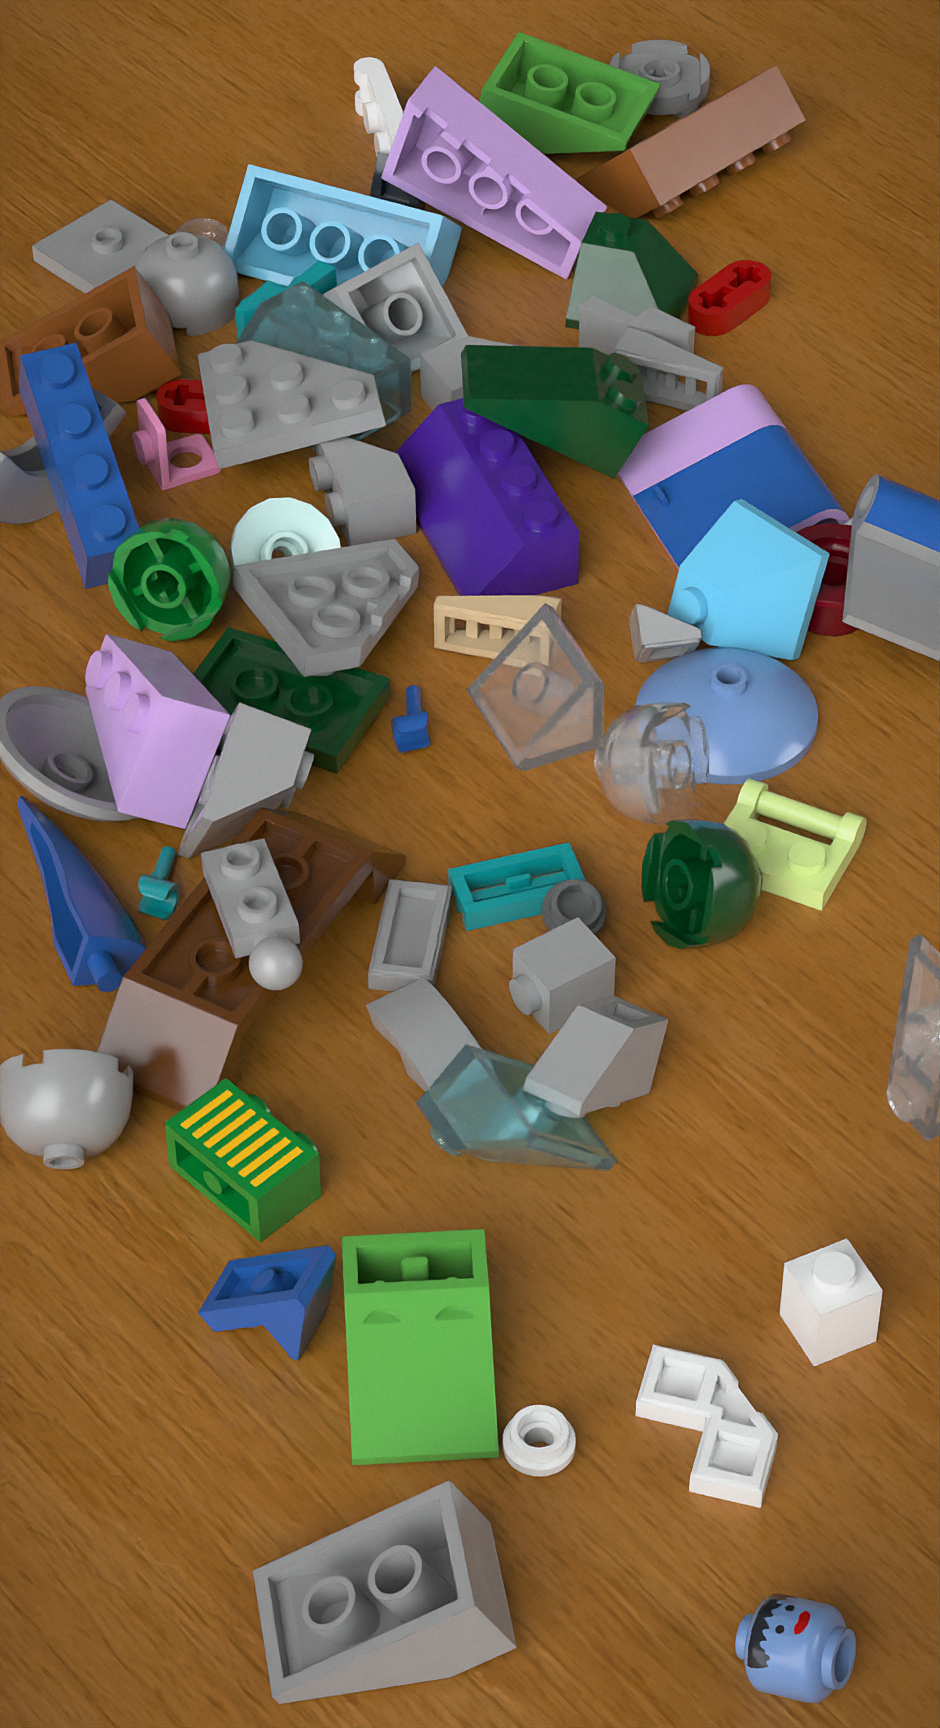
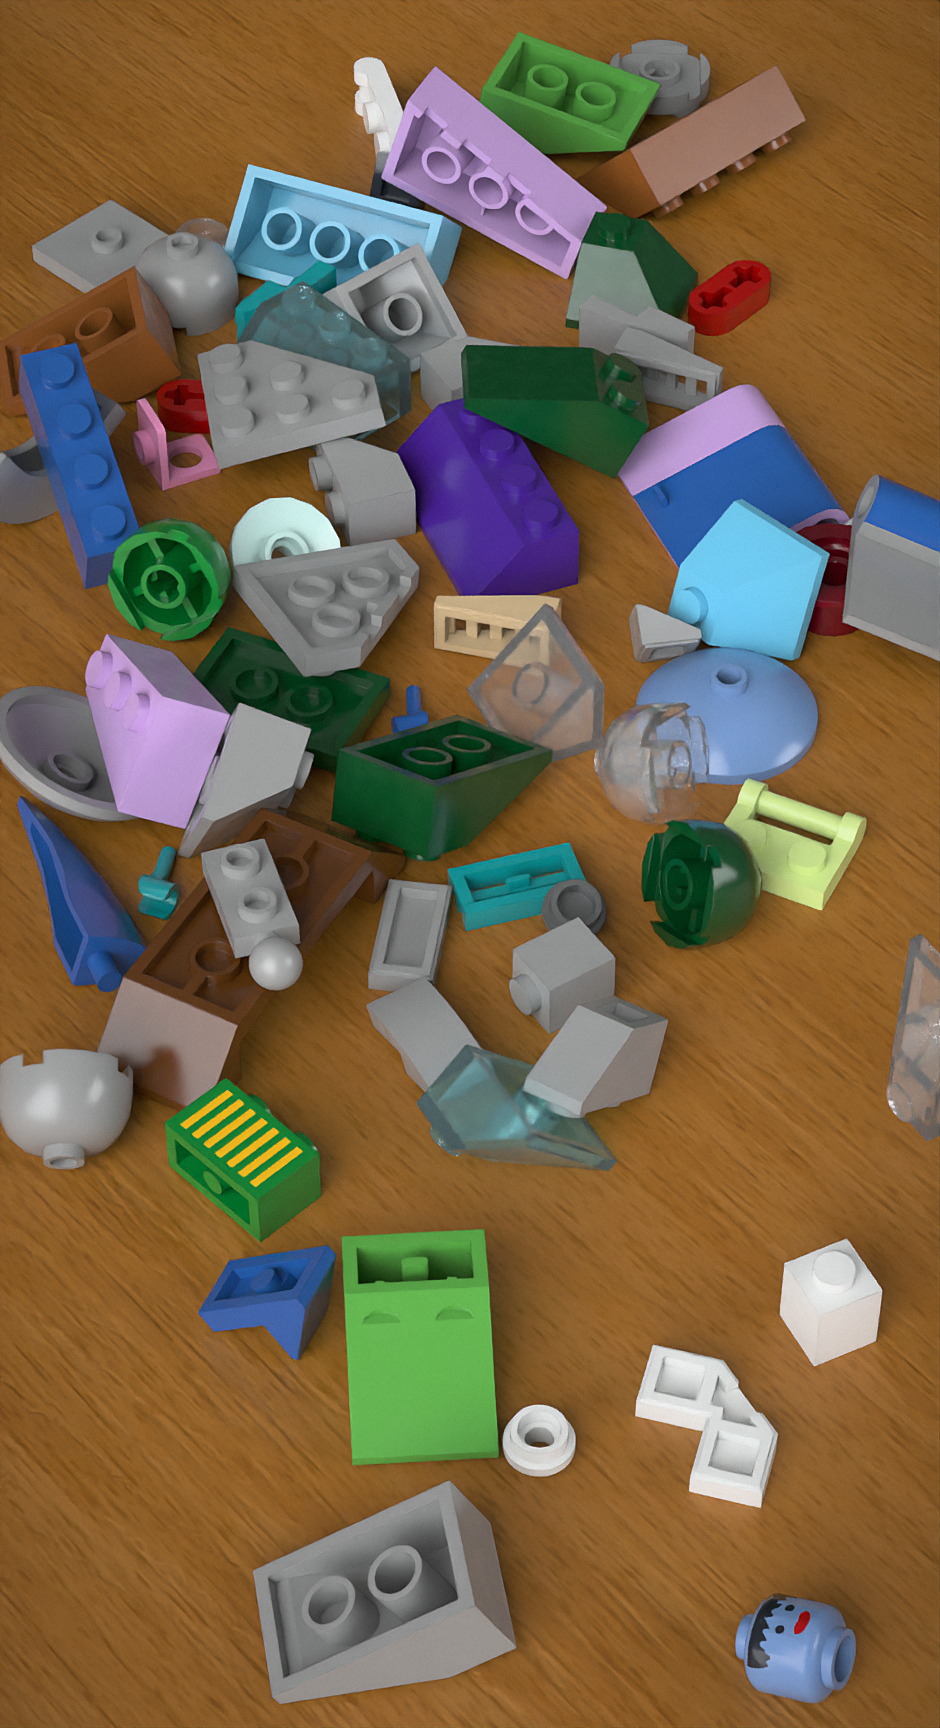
none -> dark green slope [331,714,553,861]

